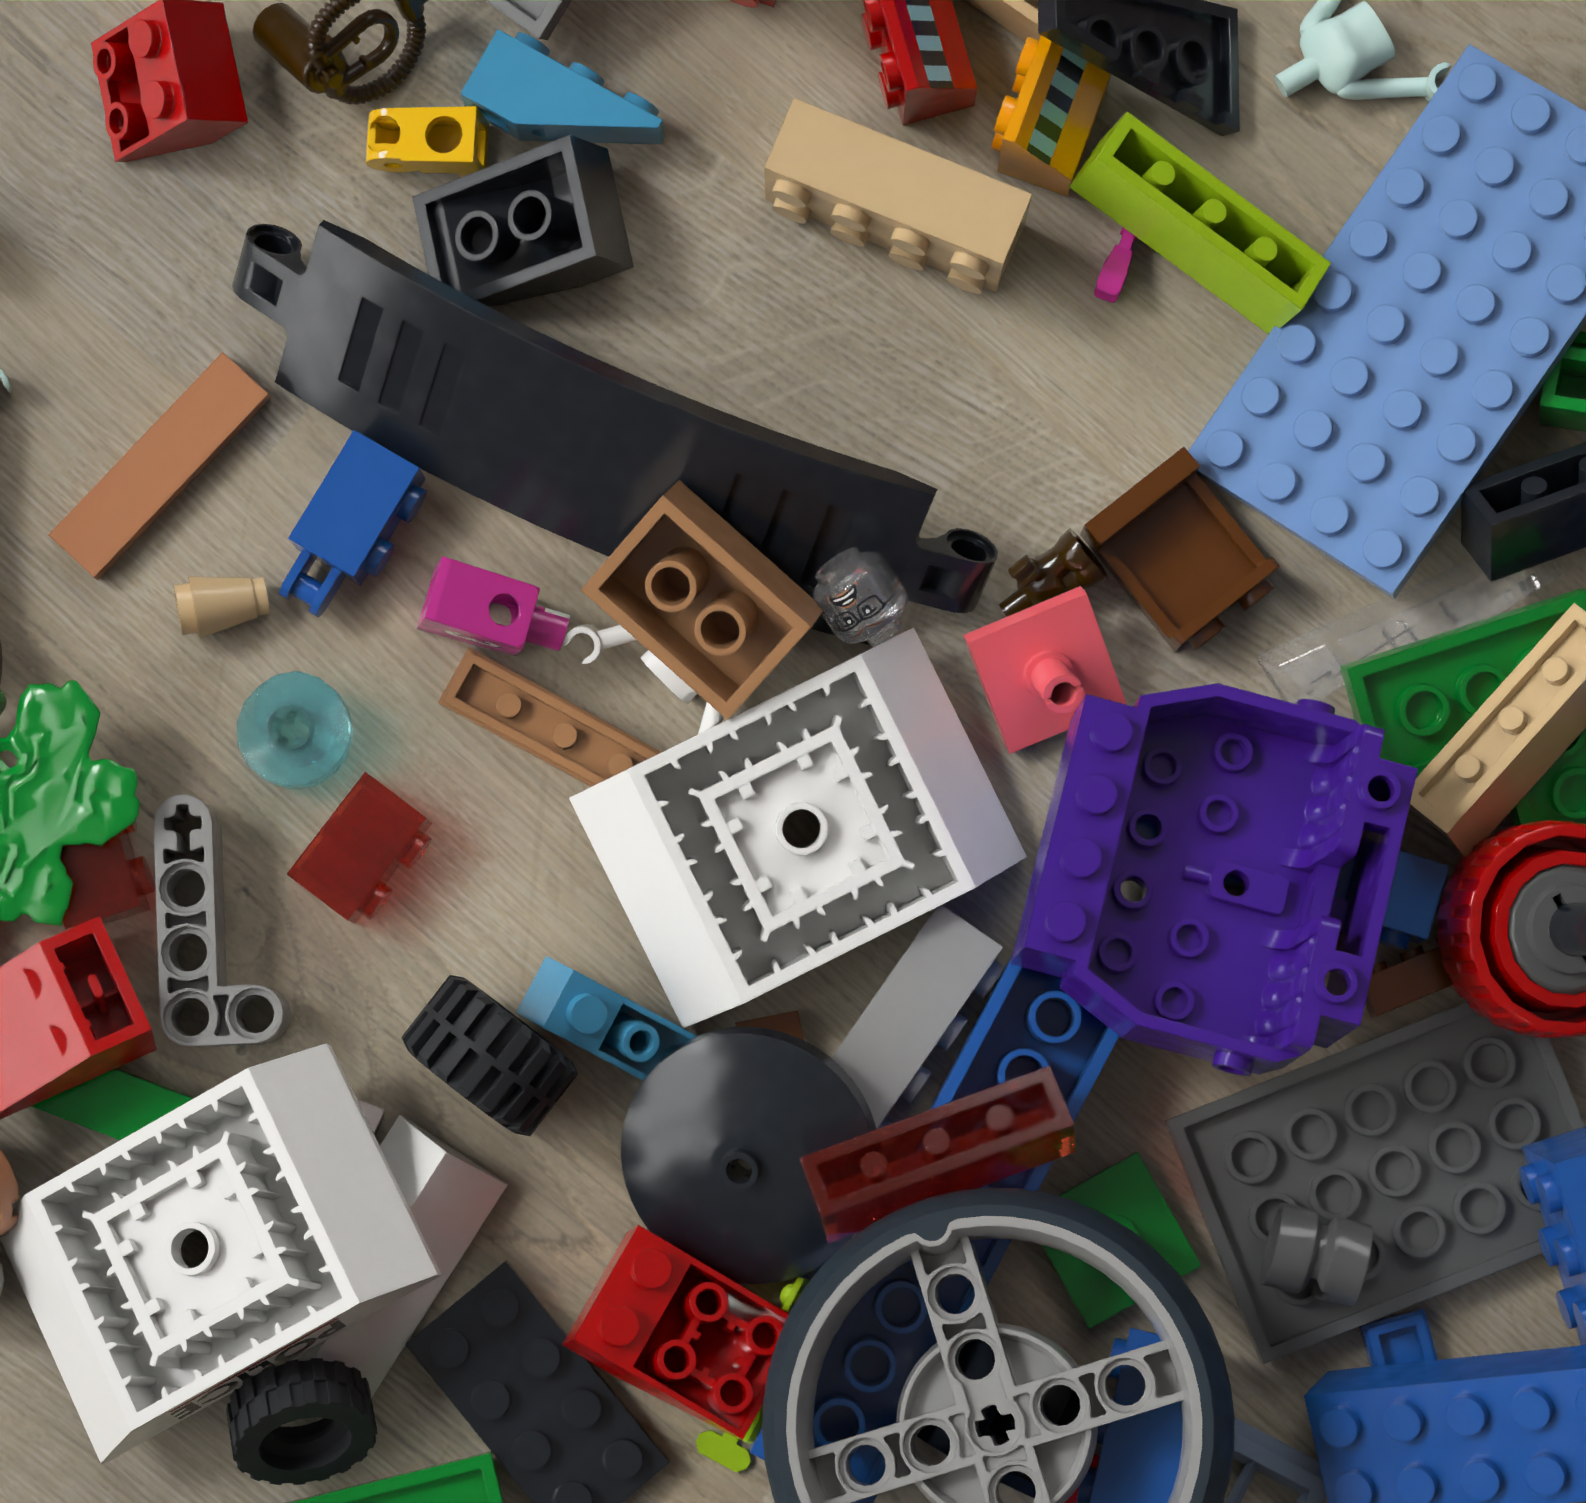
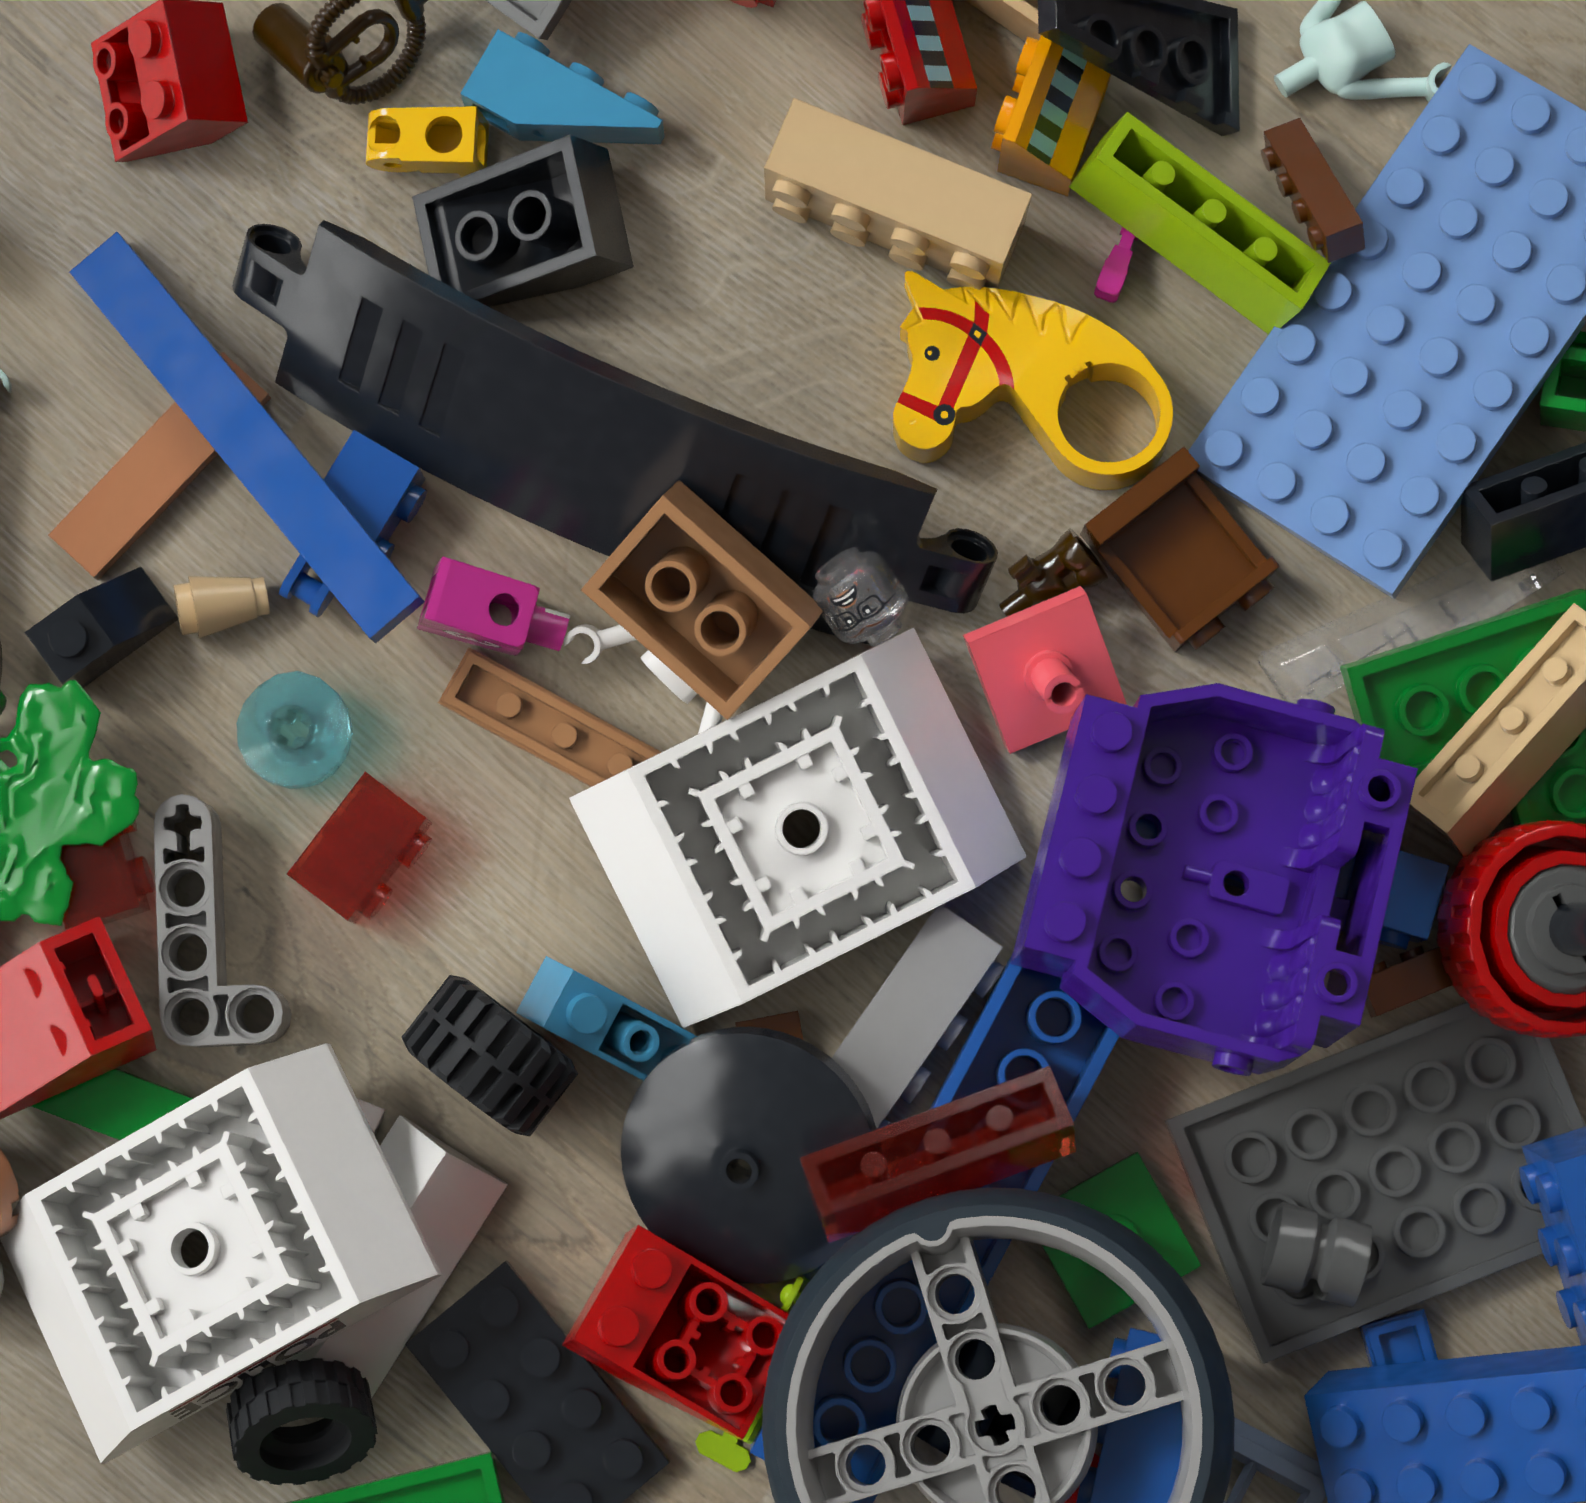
none -> black slope [25,567,179,688]
none -> blue tile [69,232,425,643]
none -> yellow animal [893,271,1173,490]
none -> reddish brown piece [1261,118,1365,263]

